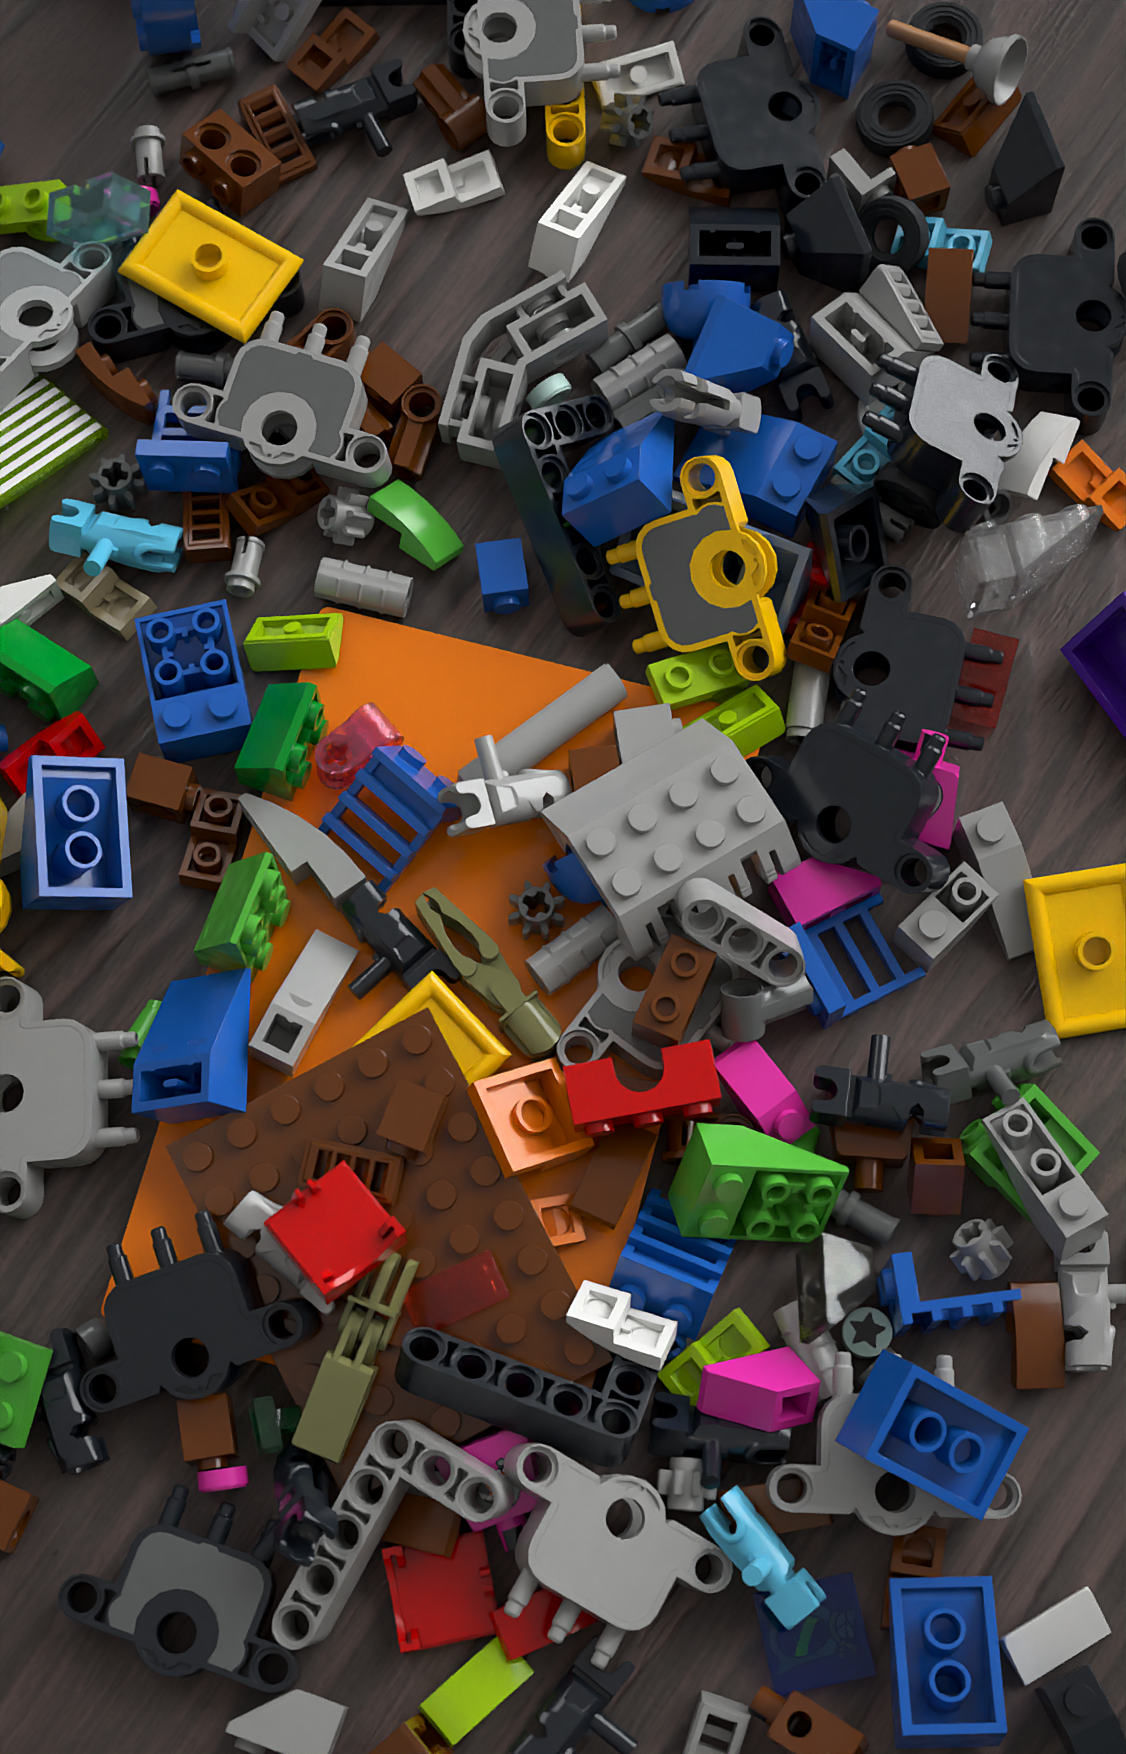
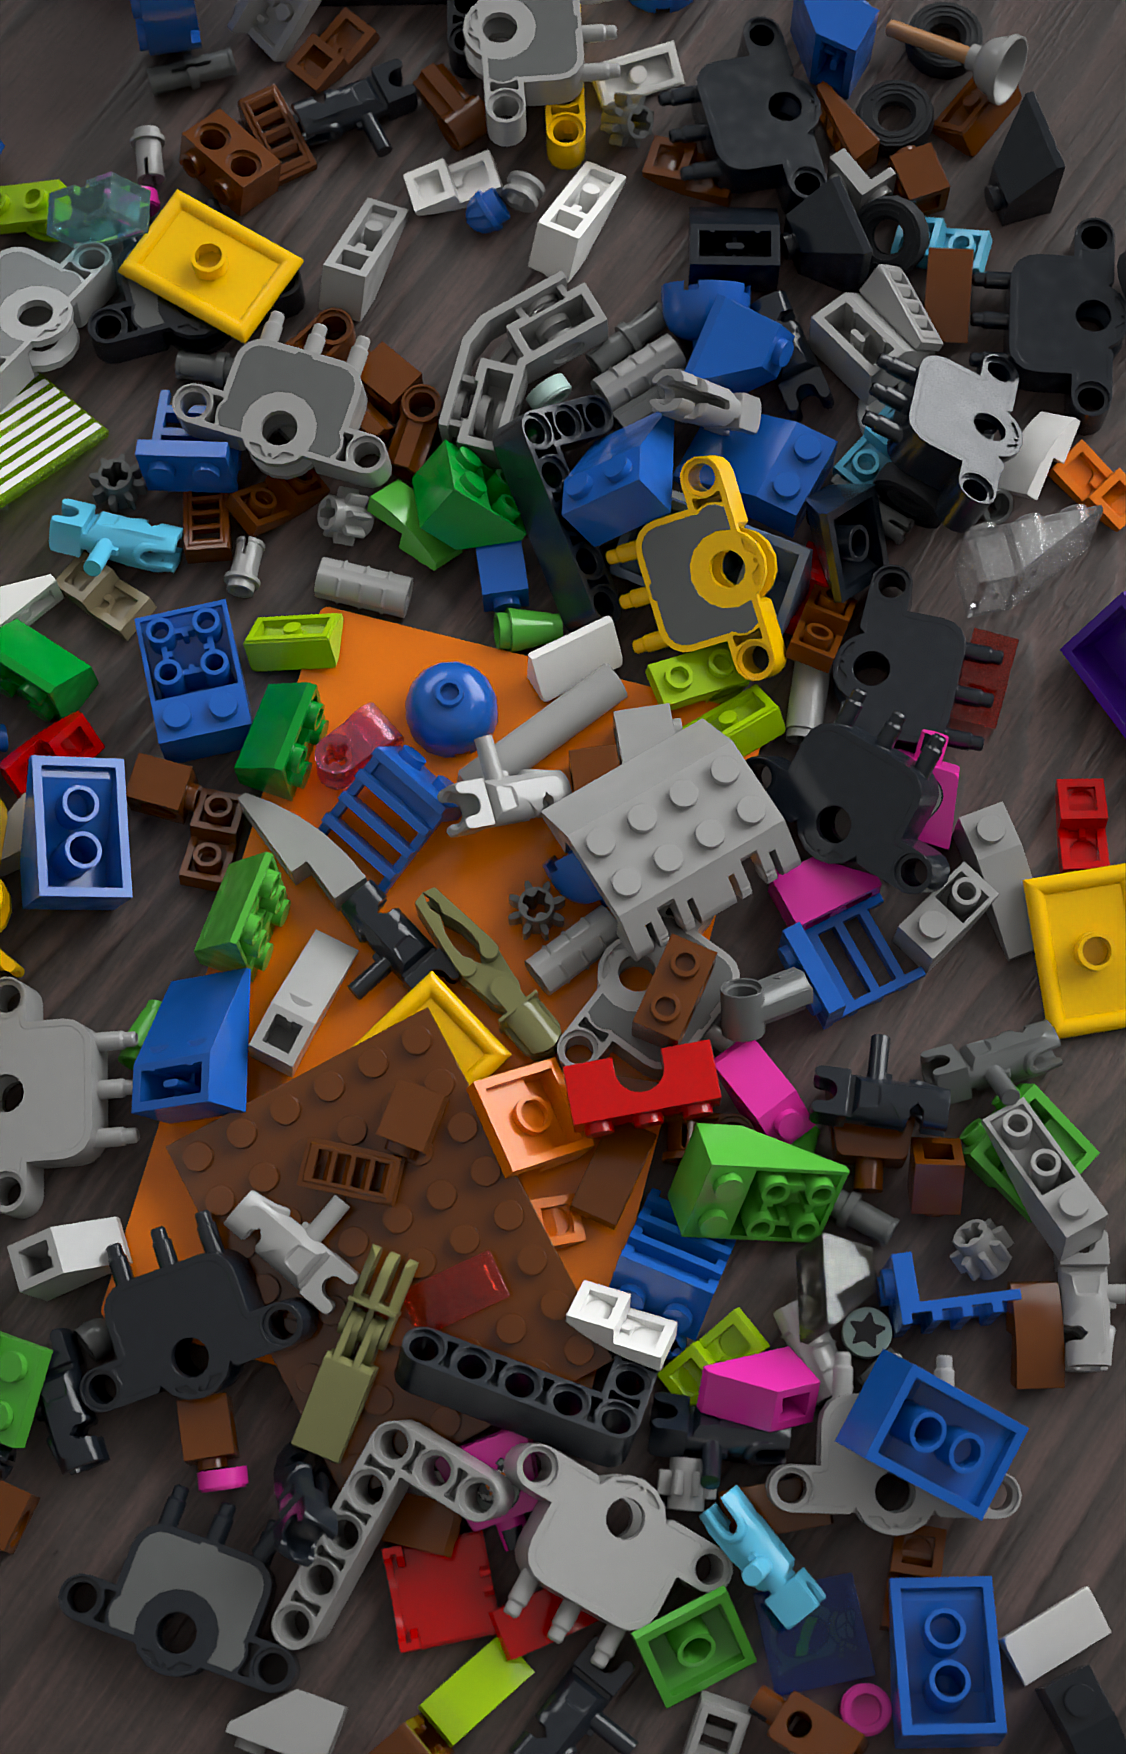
reddish brown slope [74,342,158,426] -> none
clear green tile [249,1395,302,1456] -> none
red piece [263,1160,407,1305] -> none
light grey beam [677,878,805,987] -> none
none -> light grey slope [7,1216,133,1301]
none -> blue cylinder [405,661,498,758]
none -> green slope [412,439,527,550]
none -> blue plate [465,187,511,234]
none -> bright green cone [493,607,563,653]
none -> light grey bush [500,170,545,213]
none -> white slope [527,616,623,702]
none -> bright green slope [630,1585,757,1709]
none -> reddish brown slope [816,81,880,172]
none -> dark pink tile [839,1683,892,1736]
none -> red slope [1055,778,1110,874]

